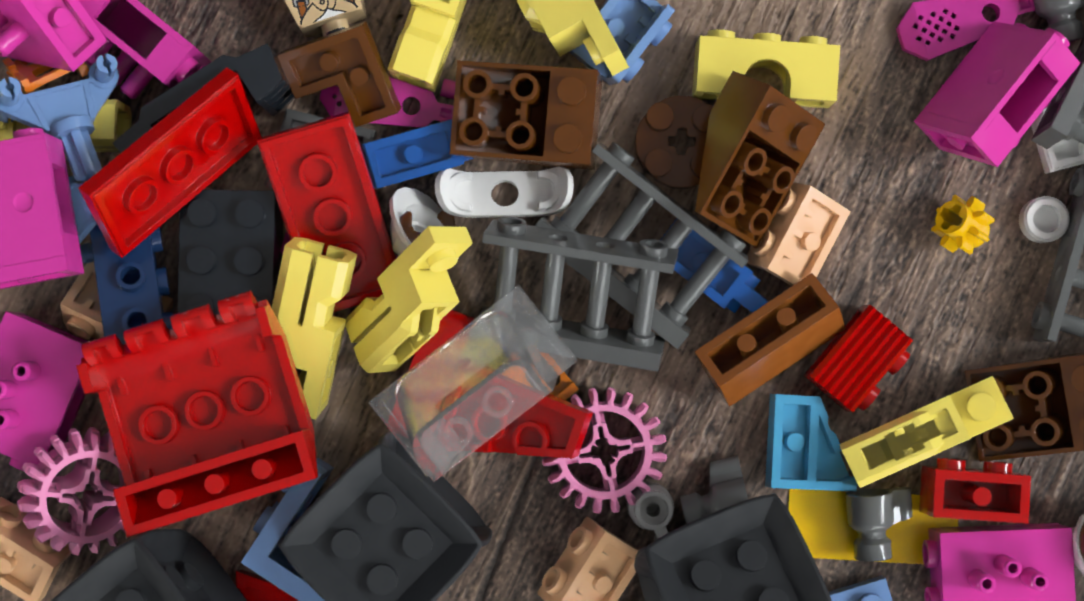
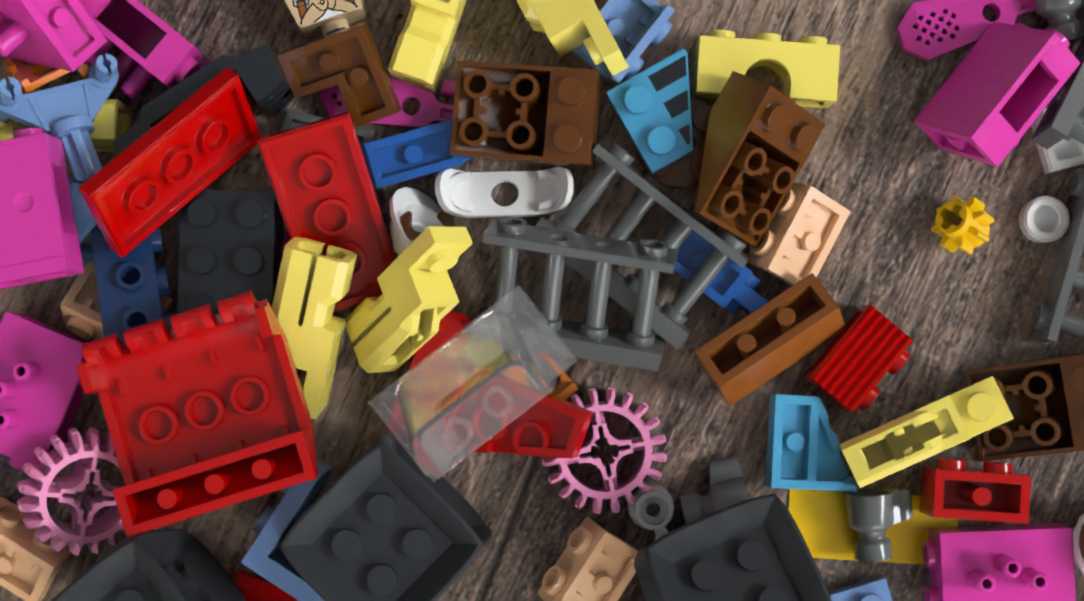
none -> dark azure wing [605,48,693,175]

